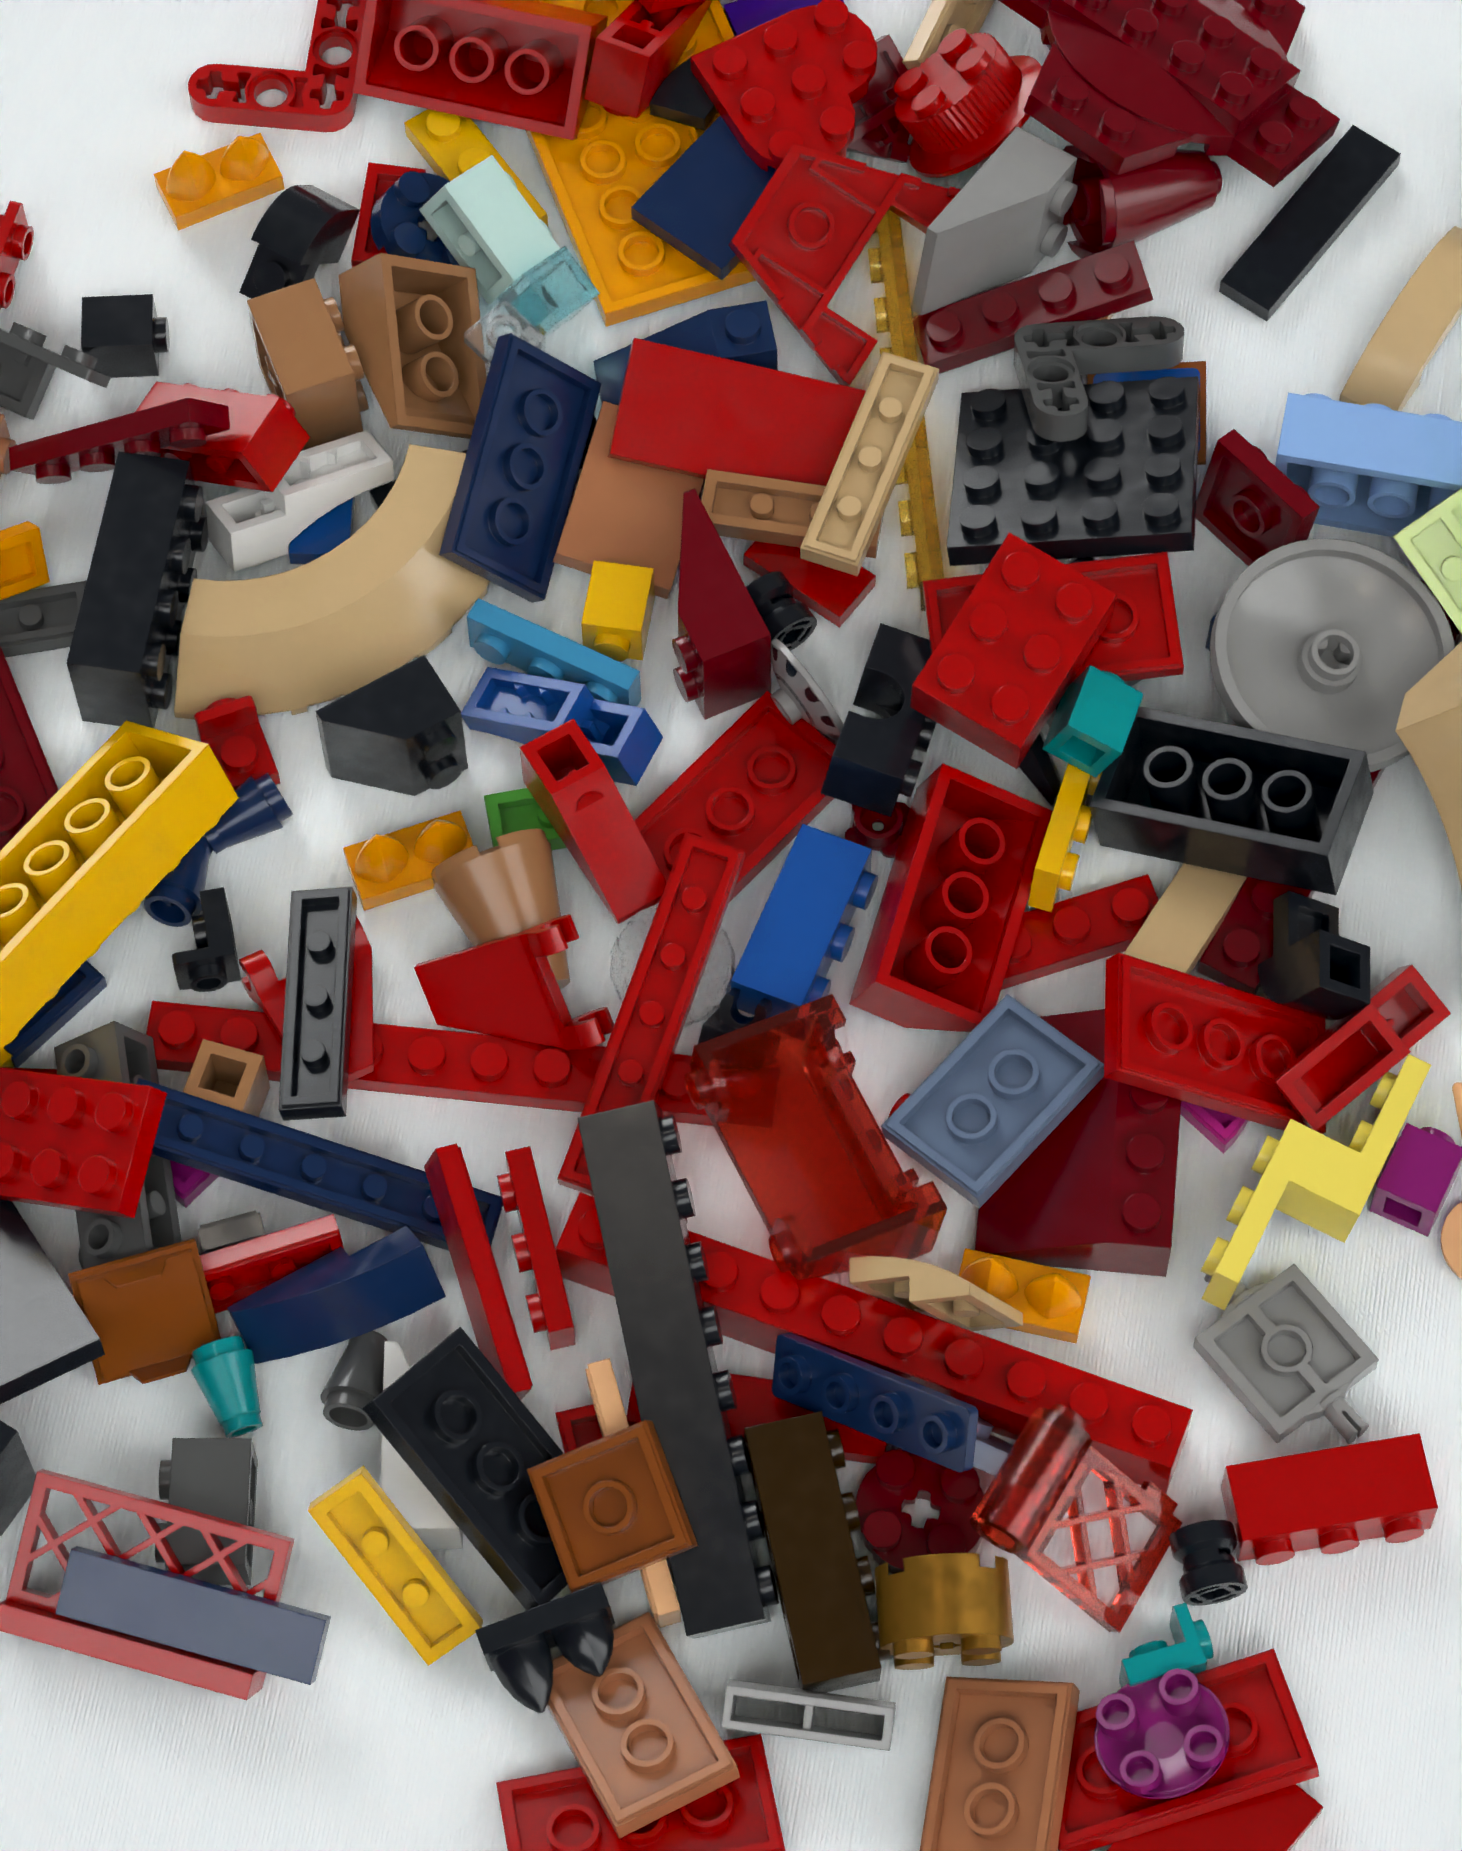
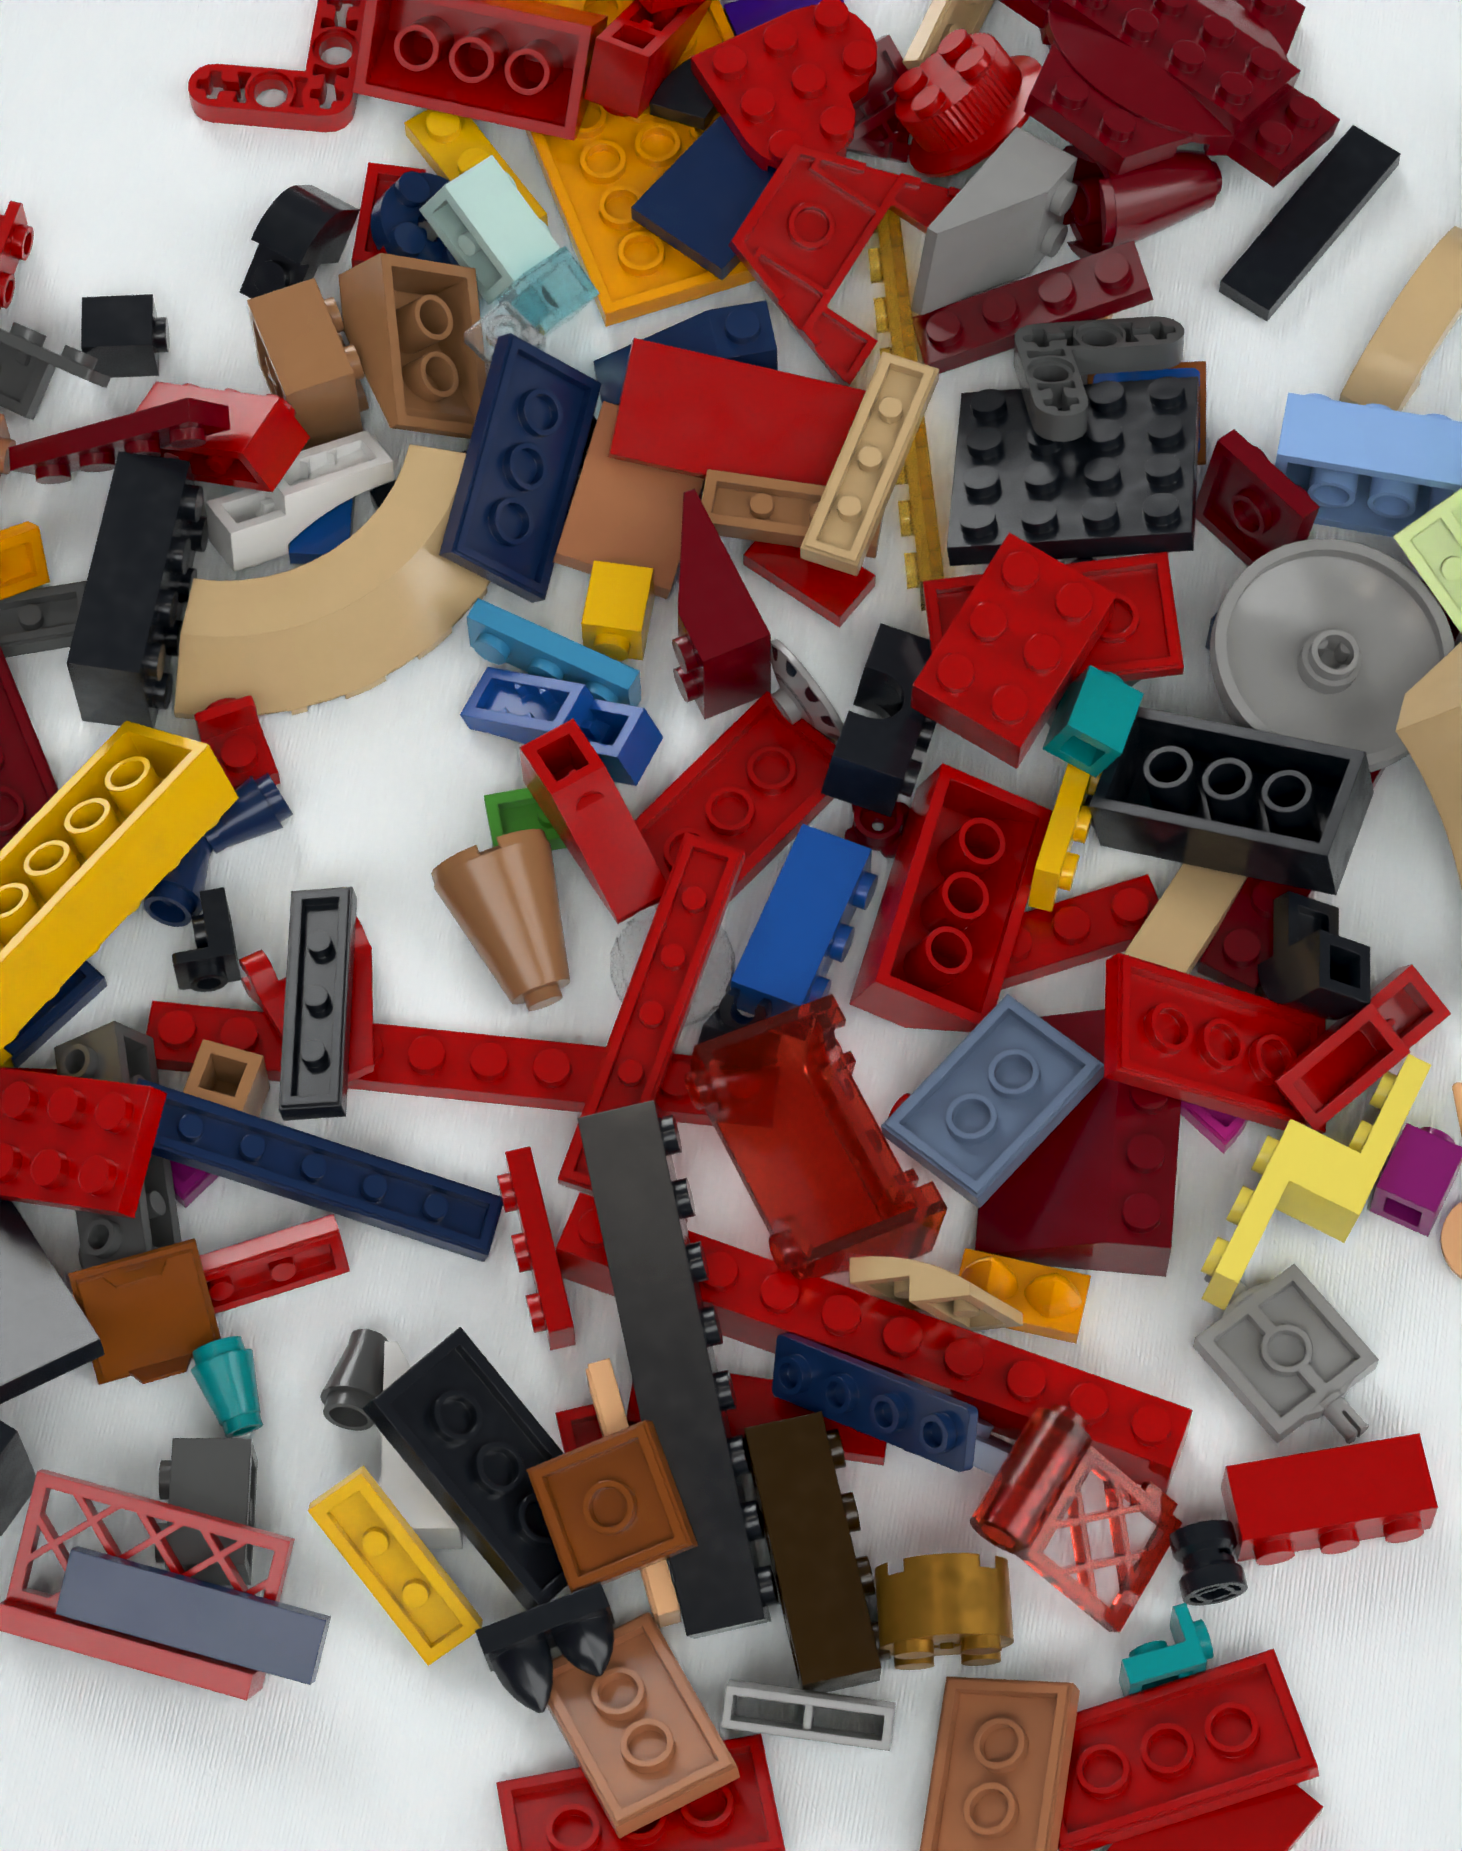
light orange tile [154,133,285,231] -> none
black tile [197,1210,266,1254] -> none
dark blue slope [227,1226,446,1364] -> none
black slope [315,655,468,796] -> none
light orange tile [343,810,474,911] -> none
red flag [414,914,614,1050] -> none
red tile [424,1143,533,1400] -> none
black wheel [746,572,817,651] -> none
dark red plate [856,1449,987,1574] -> none
black bar [1019,731,1062,808] -> none
magenta dish [1094,1668,1230,1799] -> none

